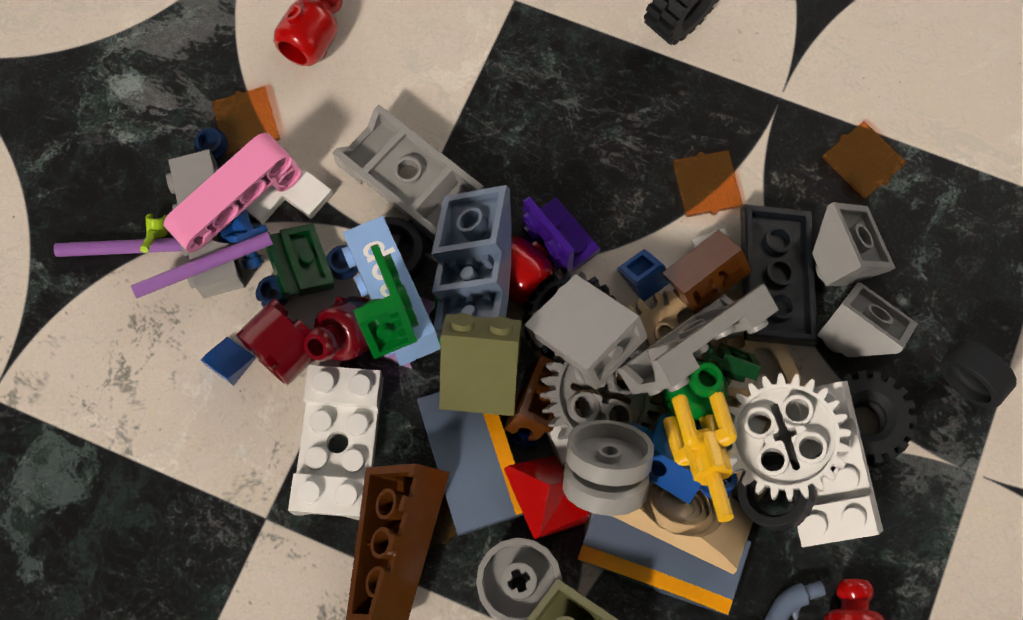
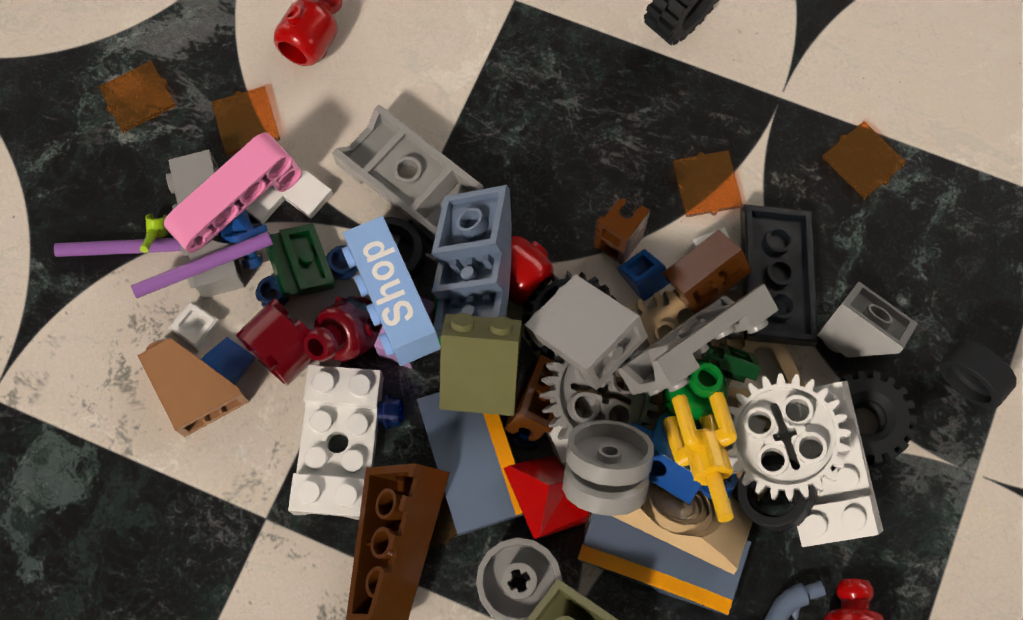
dark blue plate [194,128,229,160] -> none
green bracket [353,244,419,359] -> none
dark purple bracket [522,197,600,275] -> none
light grey slope [812,202,895,286] -> none
none -> clear orange piece [98,61,176,133]
none -> medium nougat slope [137,338,249,437]
none -> white tile [168,301,221,351]
none -> clear blue plate [377,394,404,430]
none -> reddish brown hinge [594,198,650,265]

